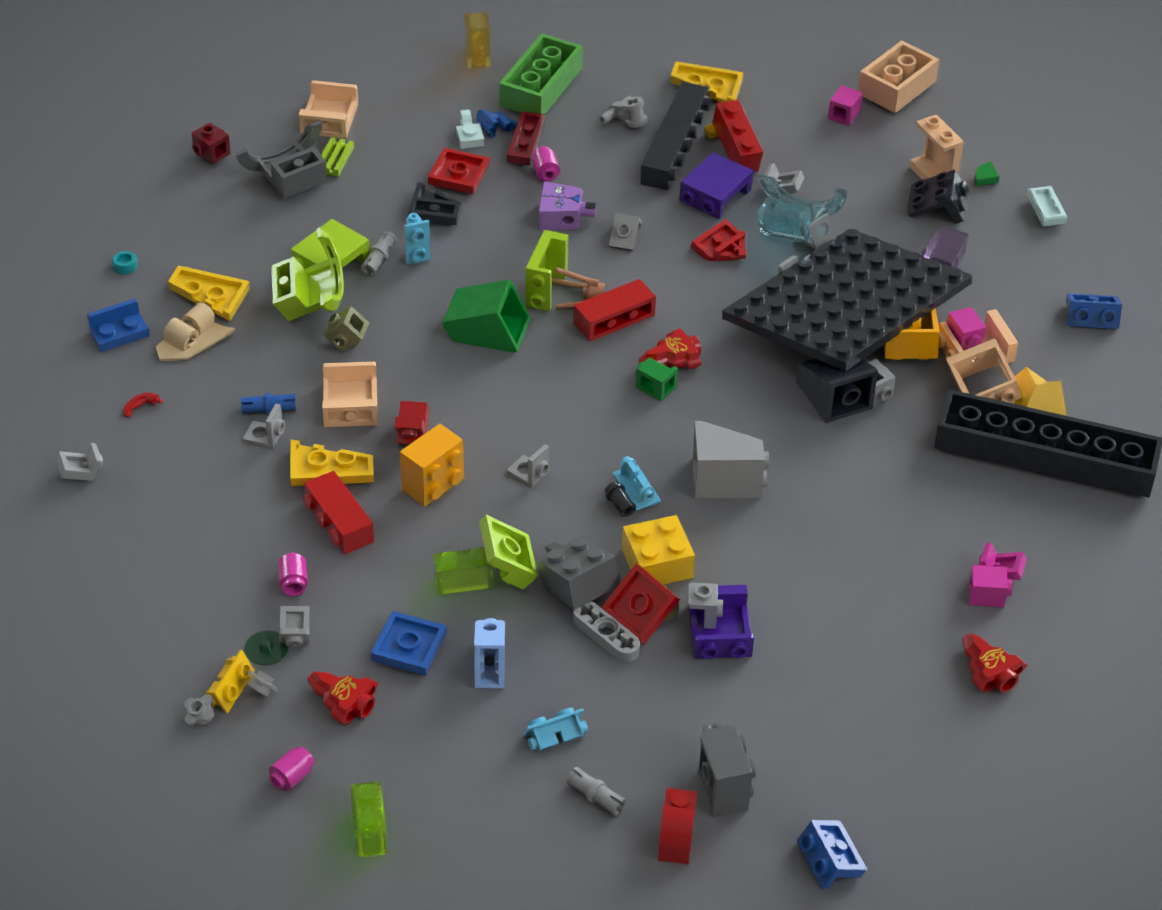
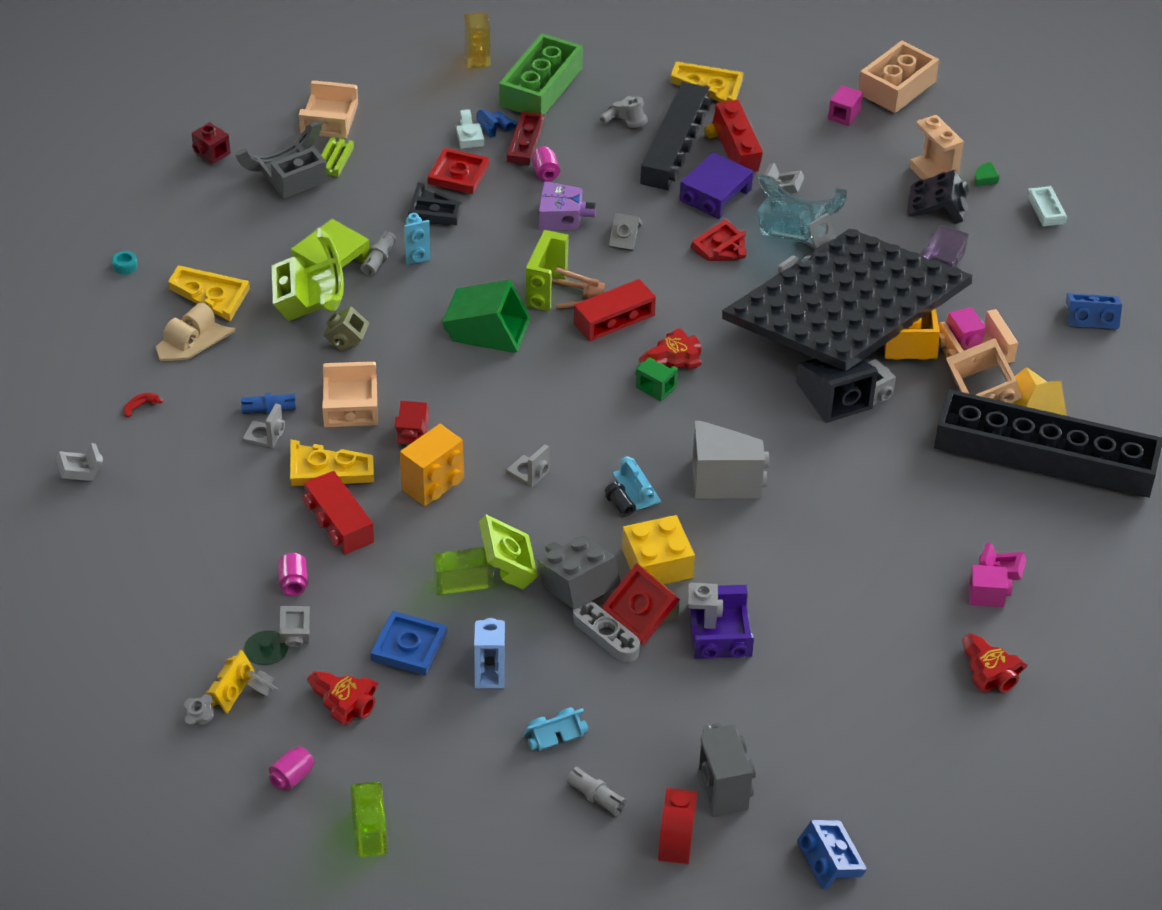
blue bracket [87,299,150,352] -> none

